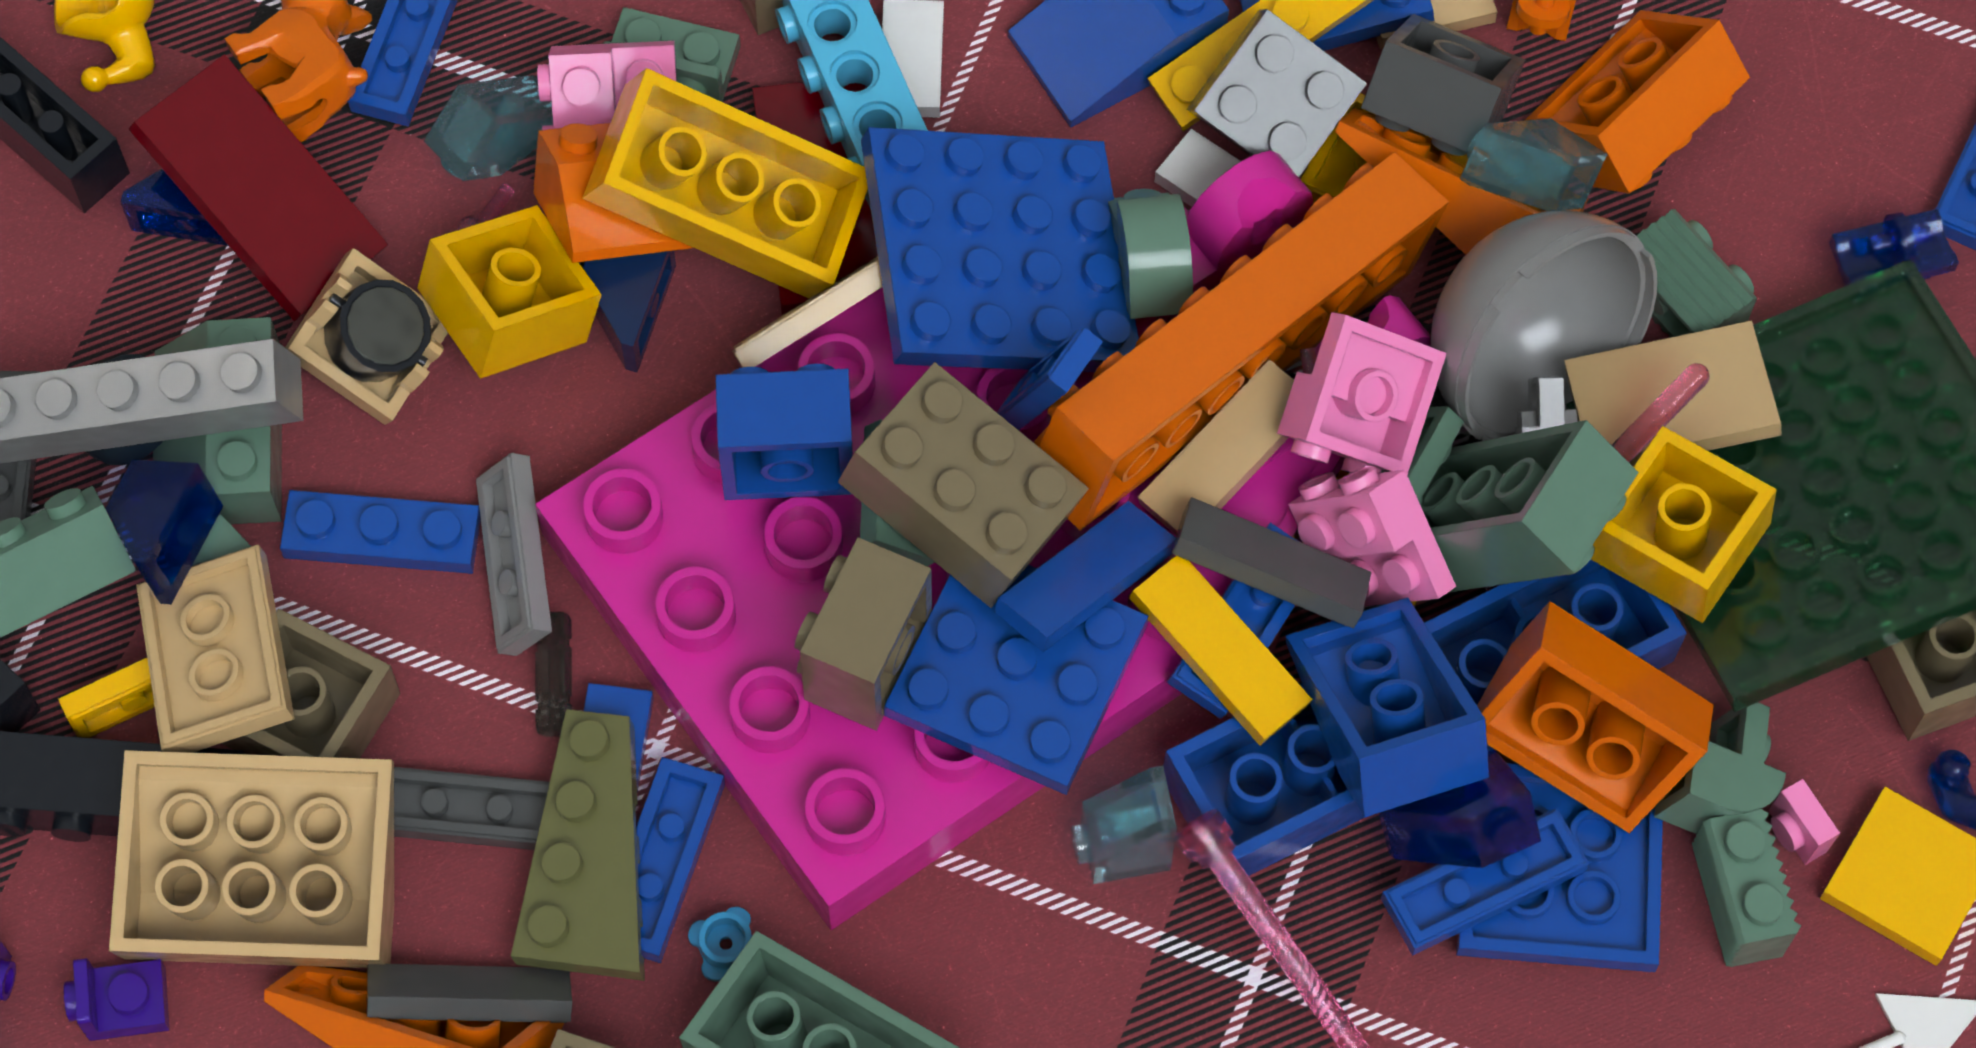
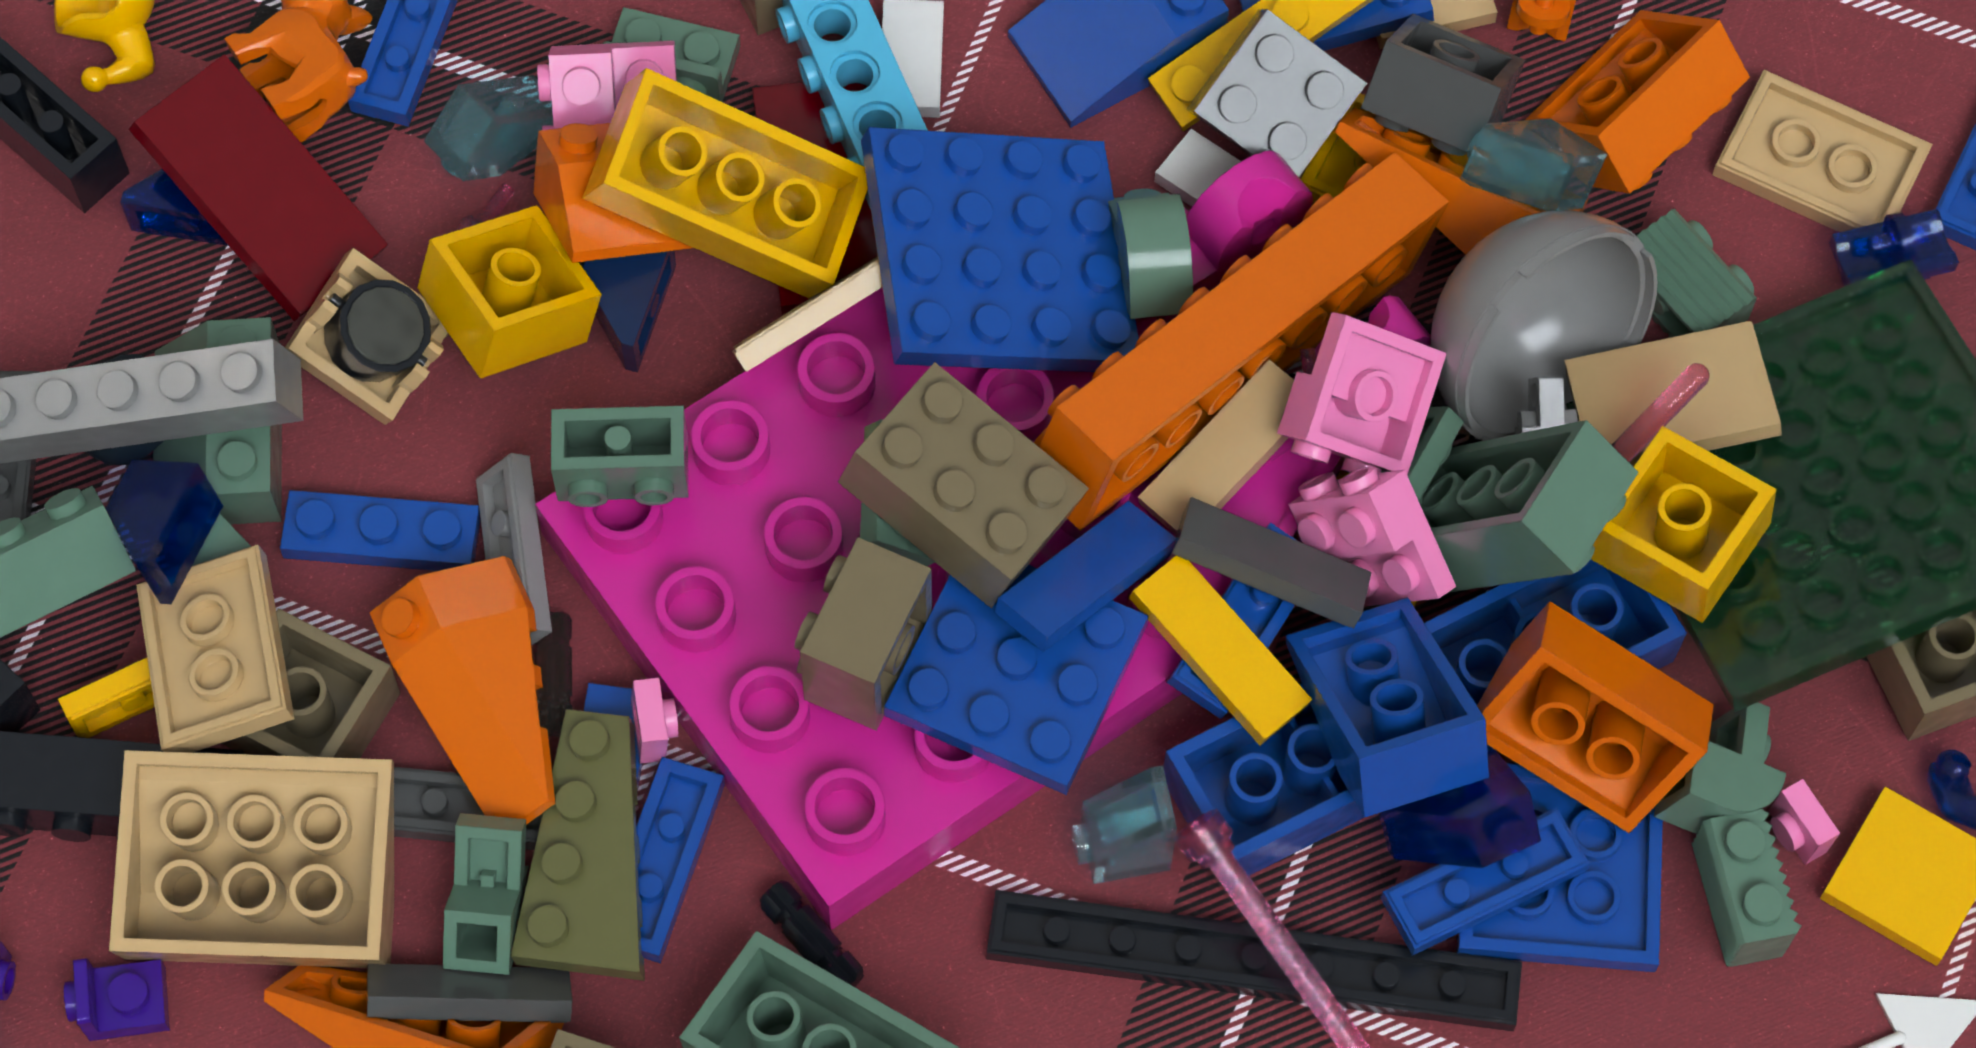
dark azure plate [688,907,752,982] -> none
blue brick [716,364,853,500] -> none
blue tile [997,328,1103,430] -> none
none -> orange wedge [369,556,555,825]
none -> sand green brick [443,813,529,975]
none -> sand green brick [551,406,689,507]
none -> bright pink plate [631,678,678,764]
none -> black axle [760,880,864,987]
none -> black tile [986,890,1522,1032]
none -> tan tile [1712,70,1933,251]

